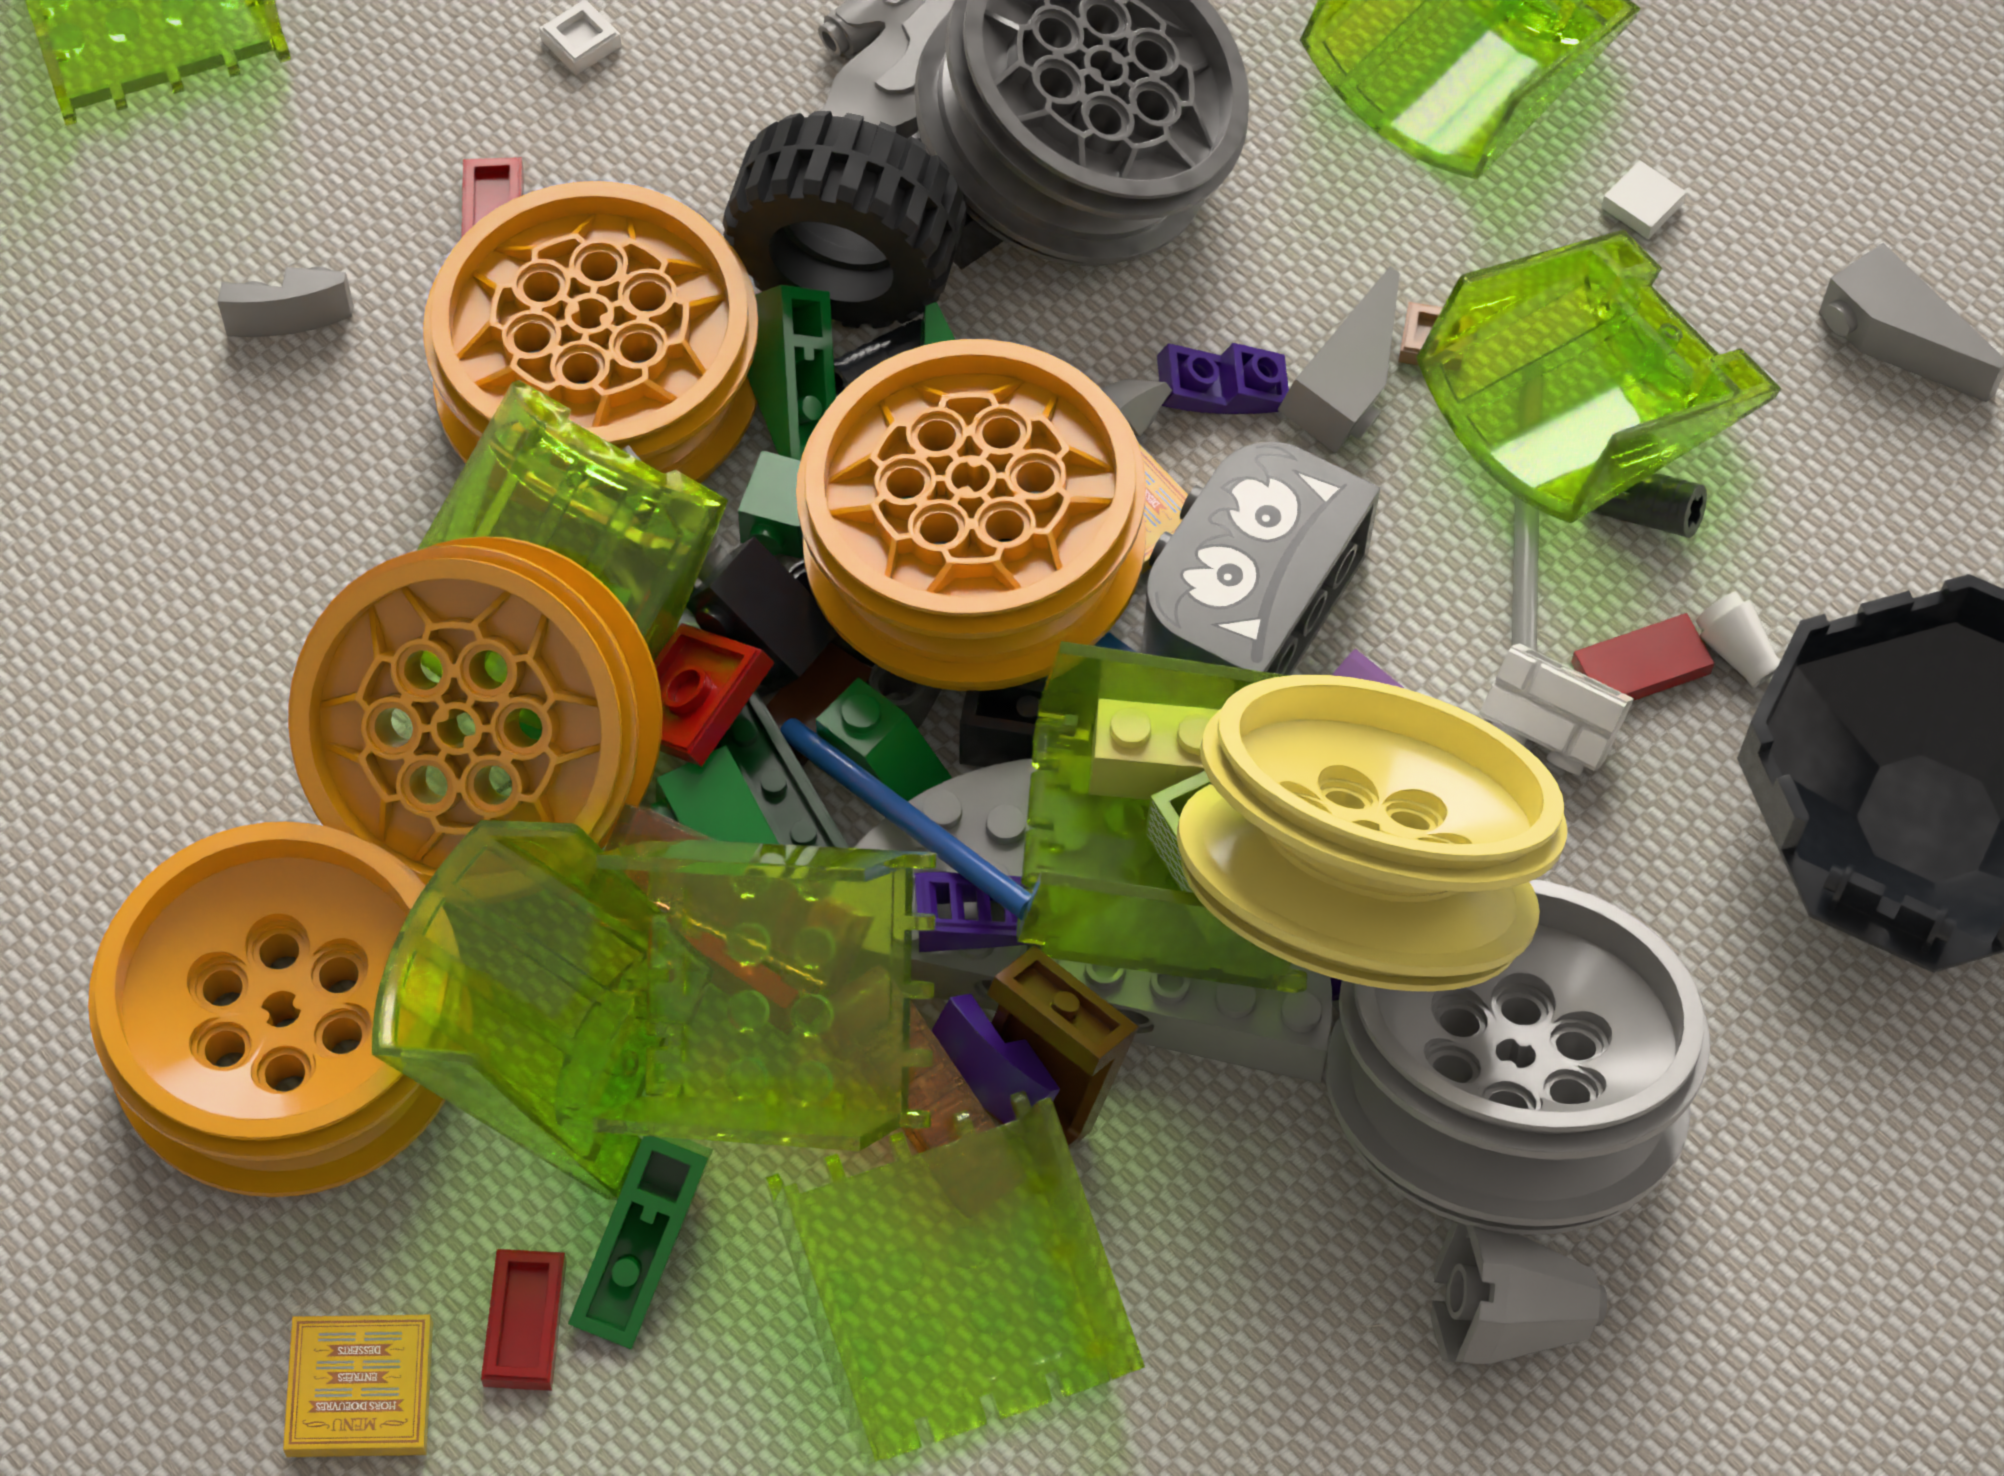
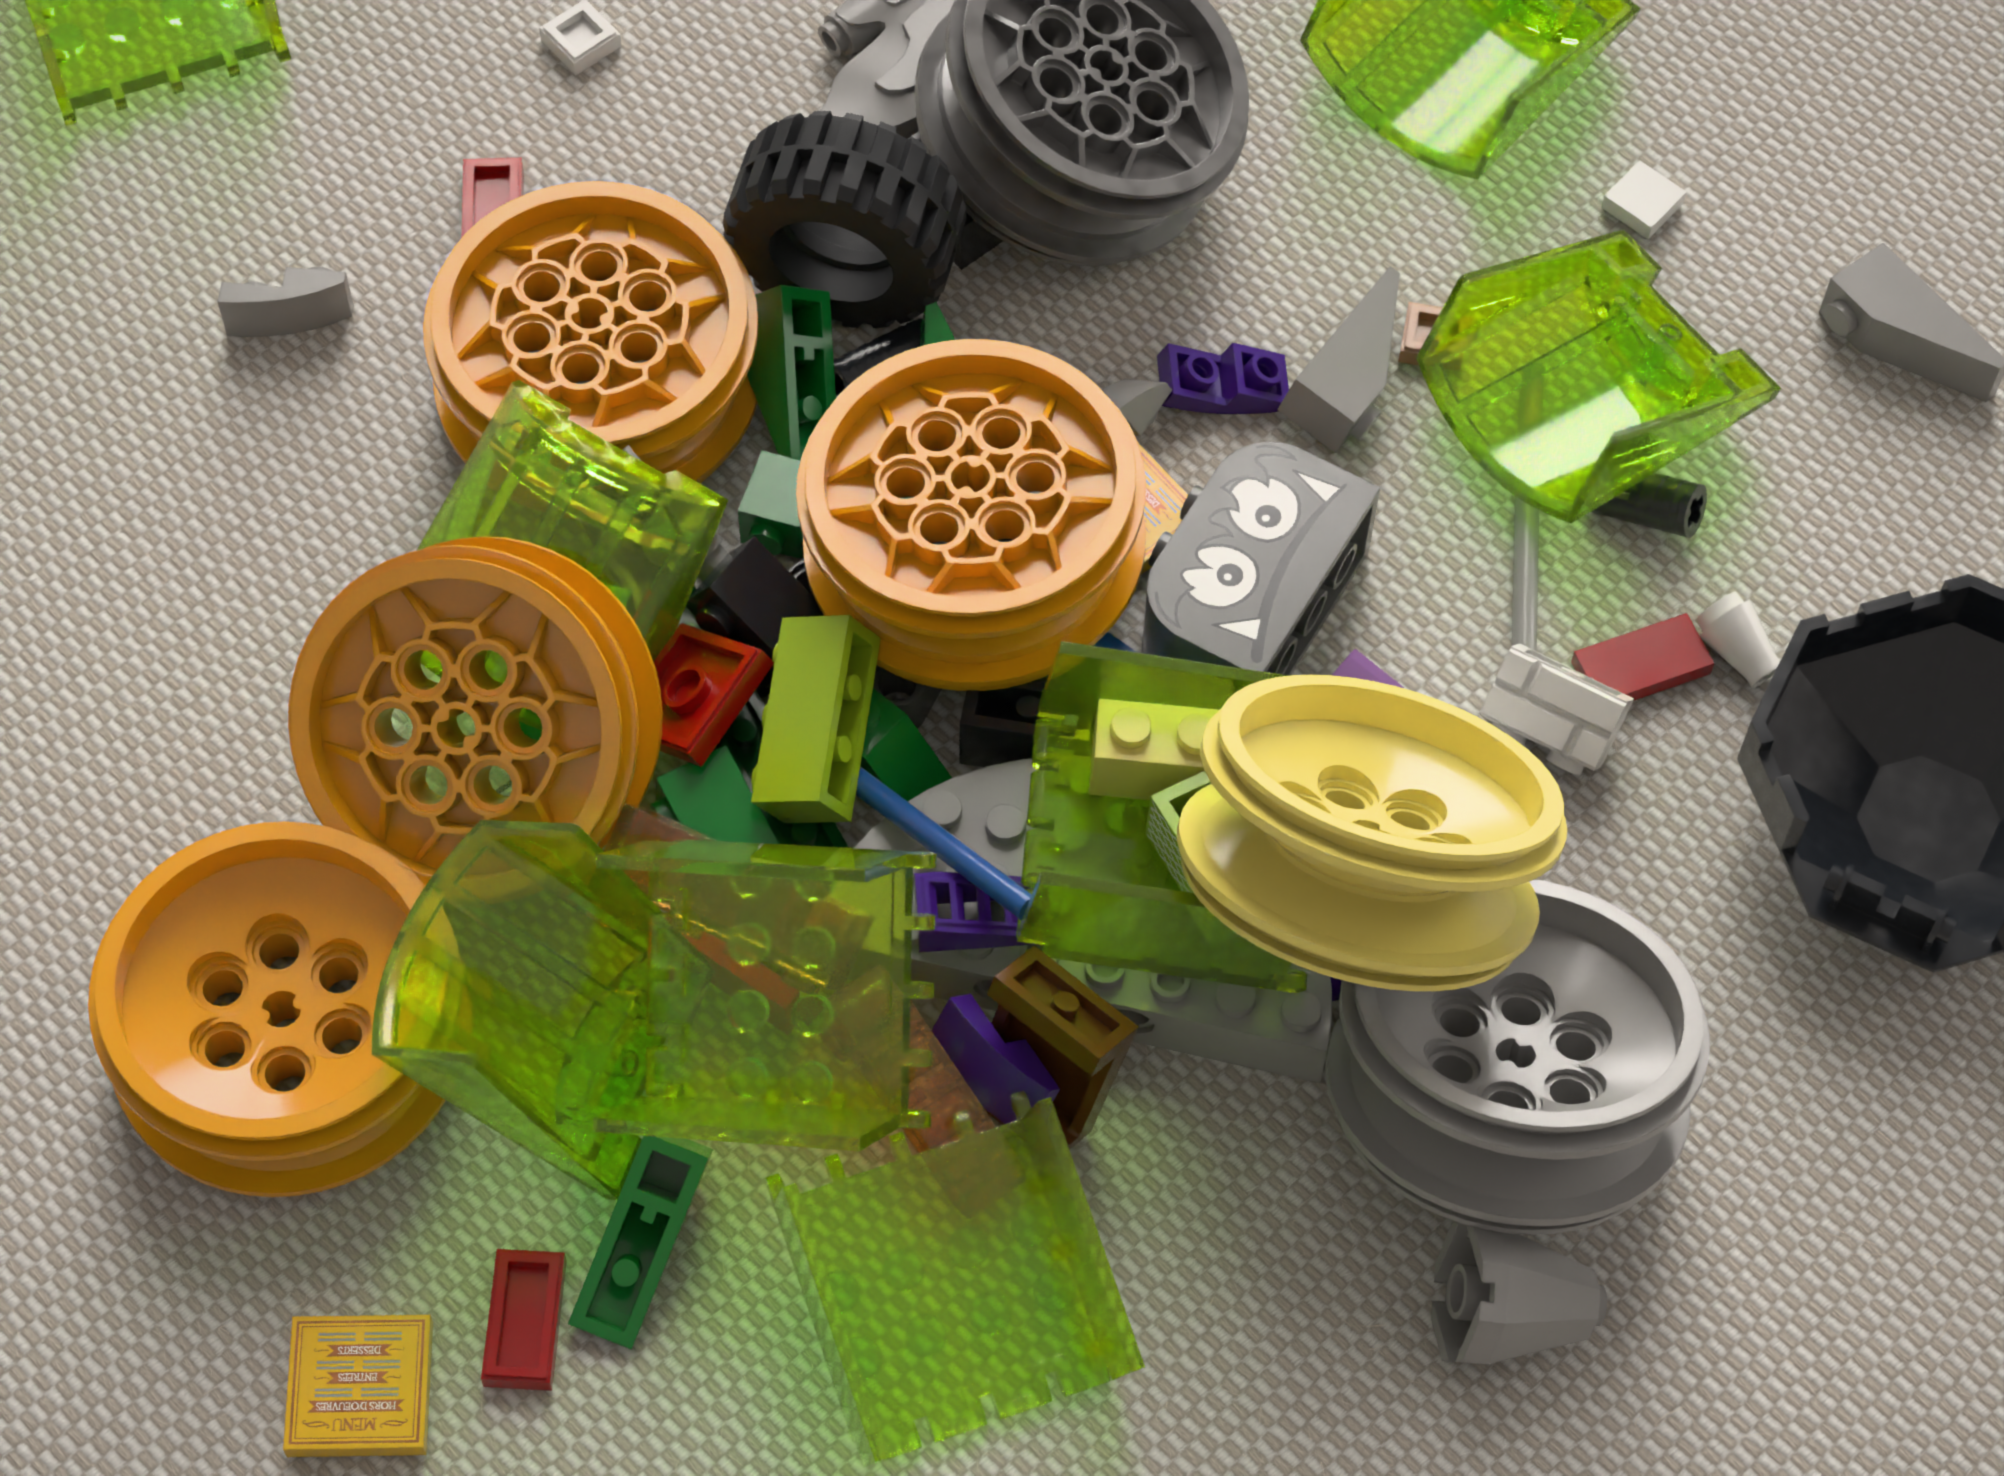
none -> lime brick [751,615,881,823]

